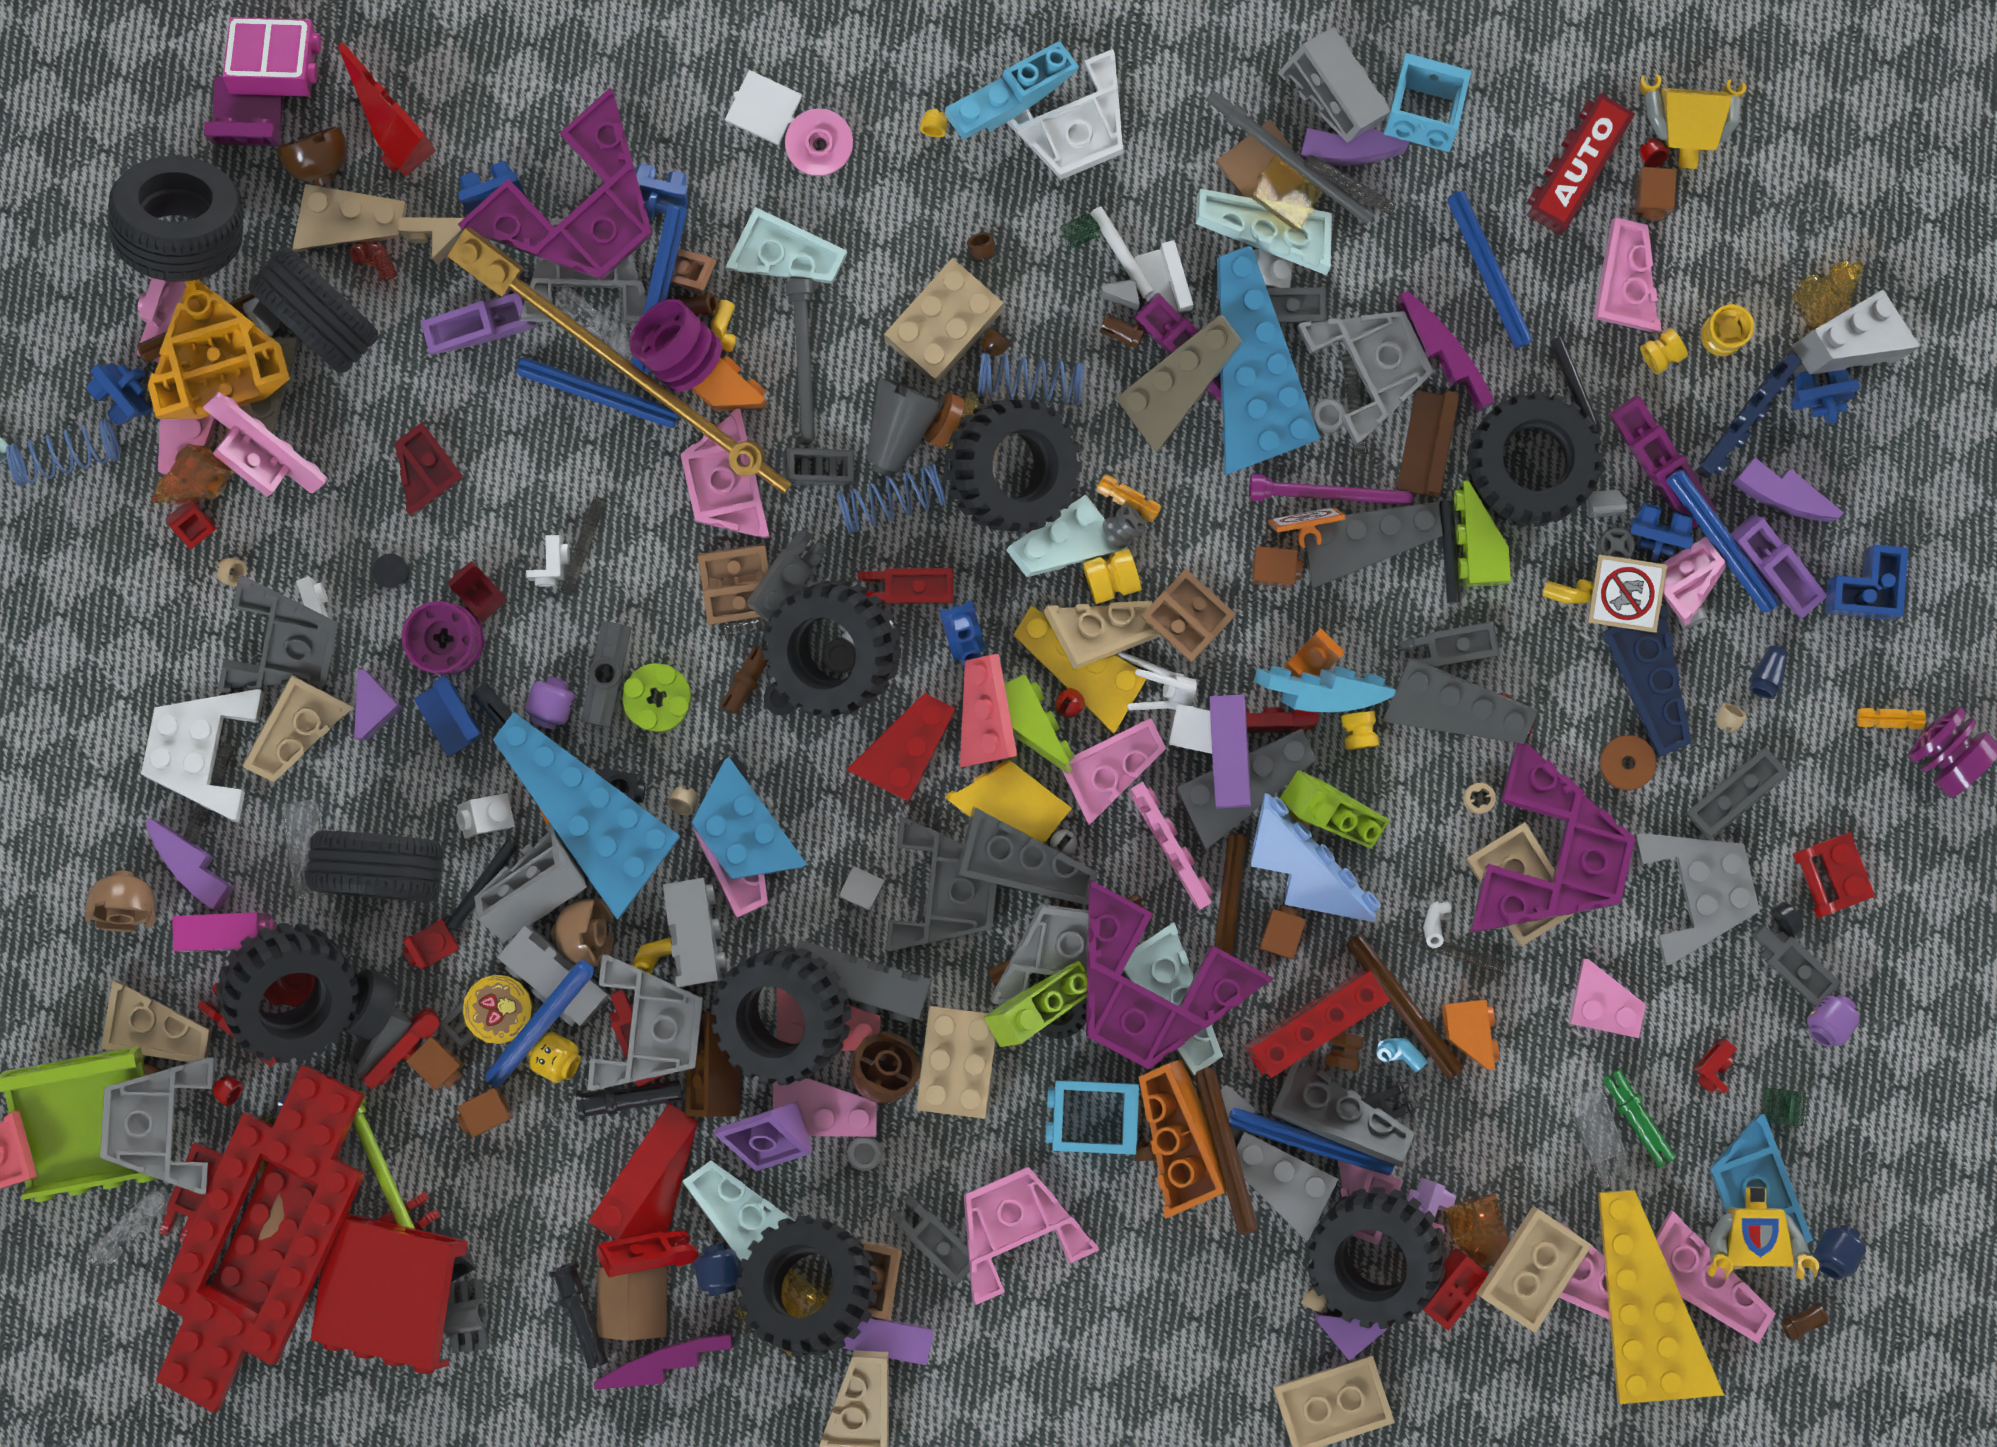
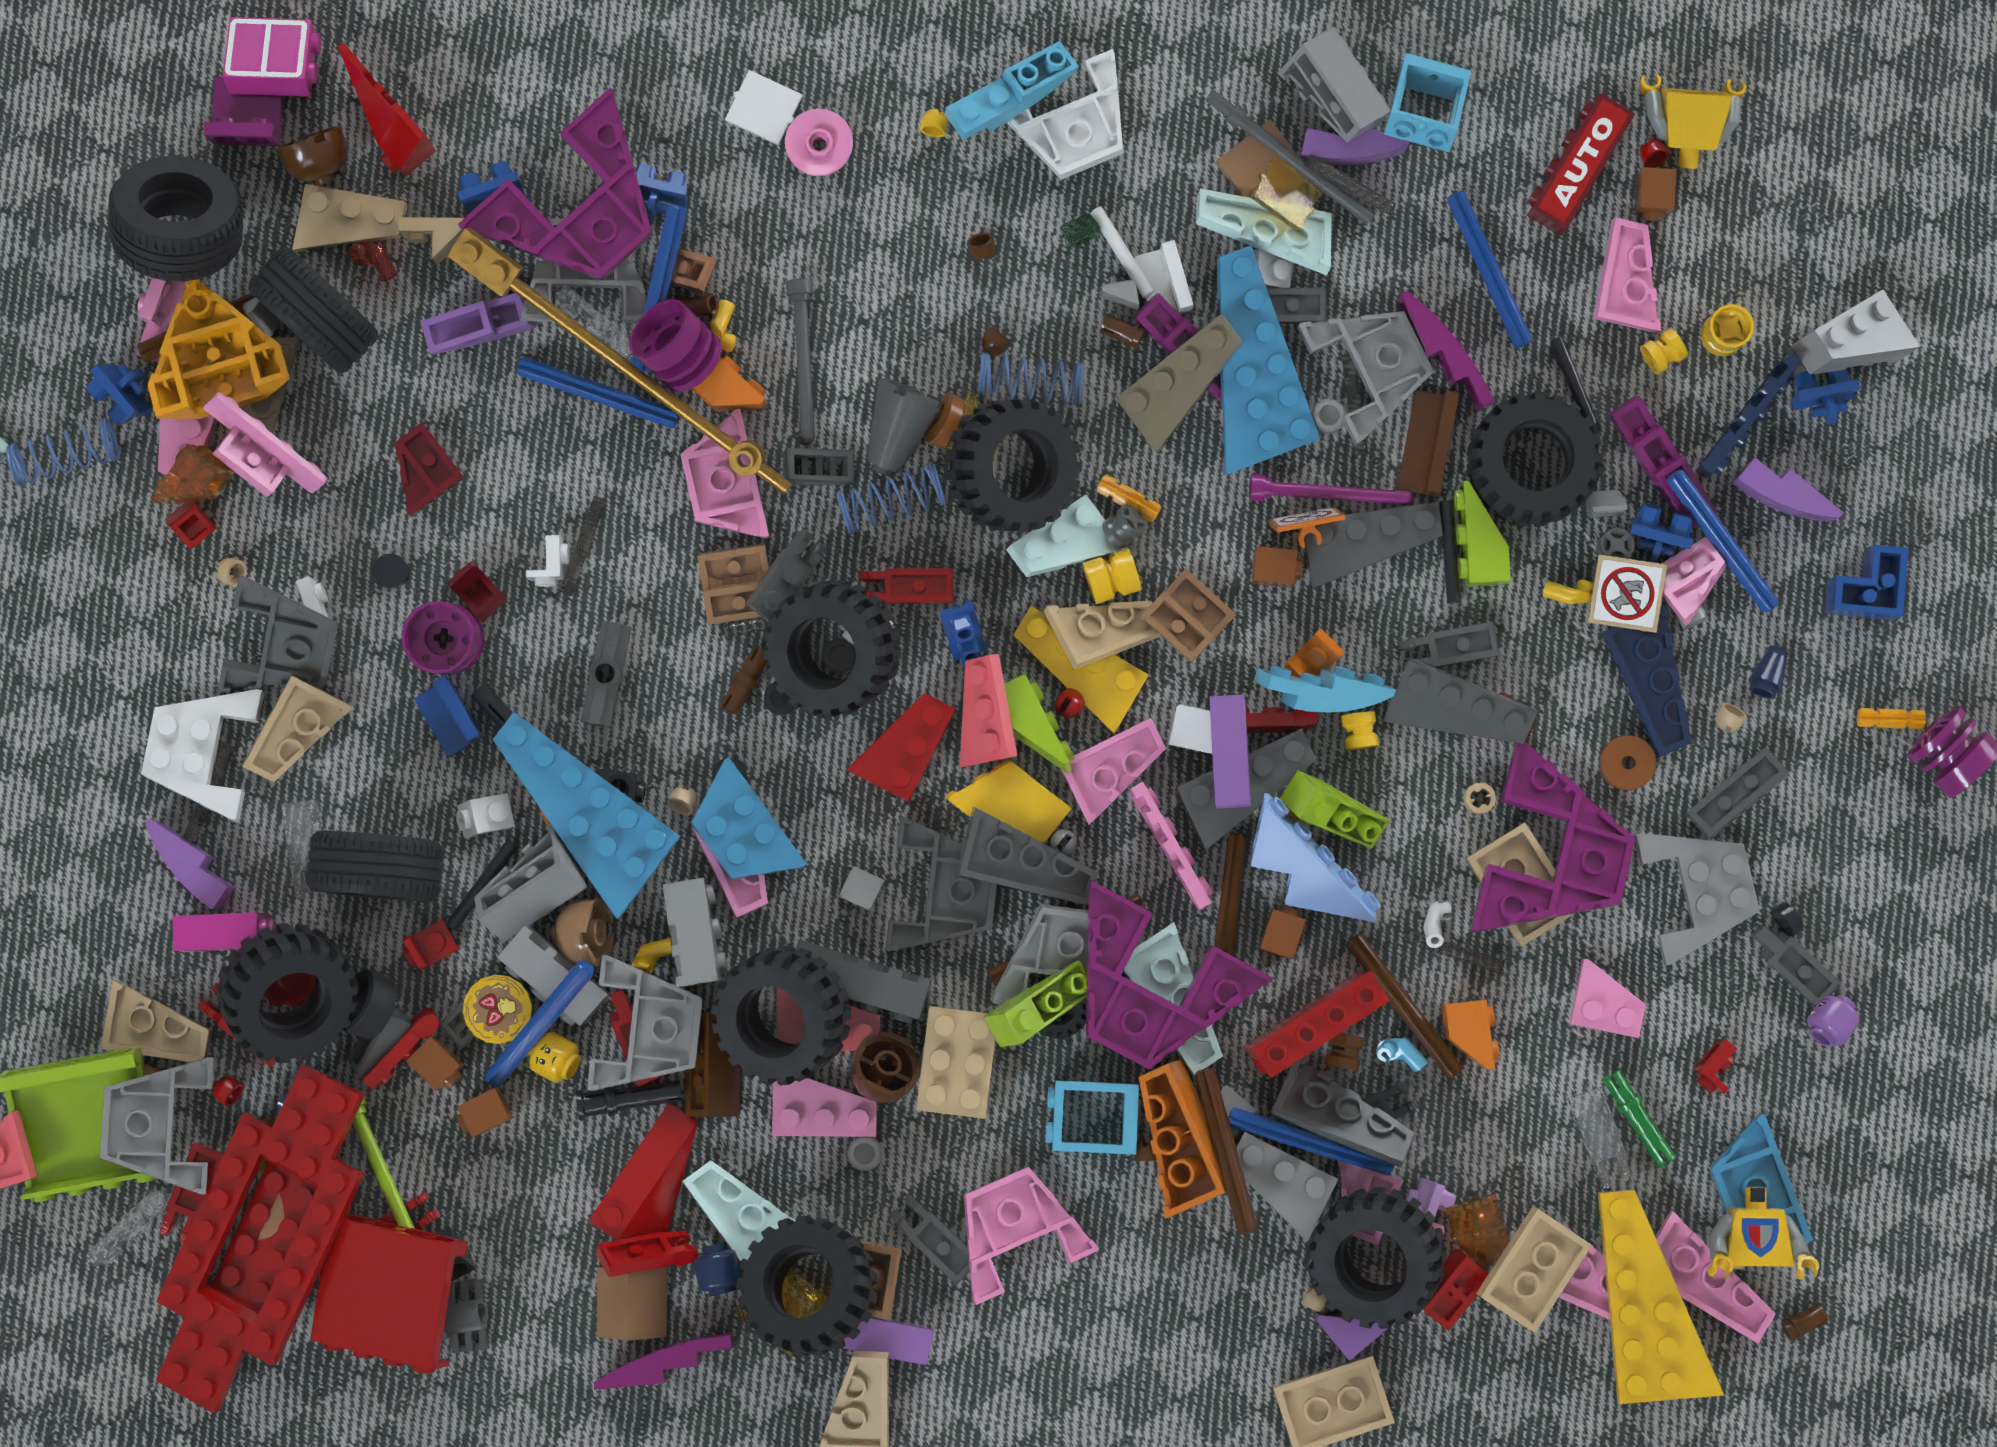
medium nougat cylinder [85,870,156,932] -> none
medium lavender slope [354,669,403,741] -> none
medium lavender head [525,676,575,729] -> none
black pin [548,1261,609,1369] -> none
lime plate [622,663,692,733] -> none
medium lavender slope [714,1101,812,1171] -> none
light aqua wing [725,207,847,284] -> none
tan brick [884,258,1004,386] -> none
white plant [1117,652,1197,710] -> none
medium lavender slope [1730,515,1827,619] -> none
clear green slope [1763,1087,1806,1126] -> none
clear yellow slope [1792,259,1864,331] -> none
red plate [1792,832,1876,918] -> none
dark blue head [1813,1225,1866,1280] -> none

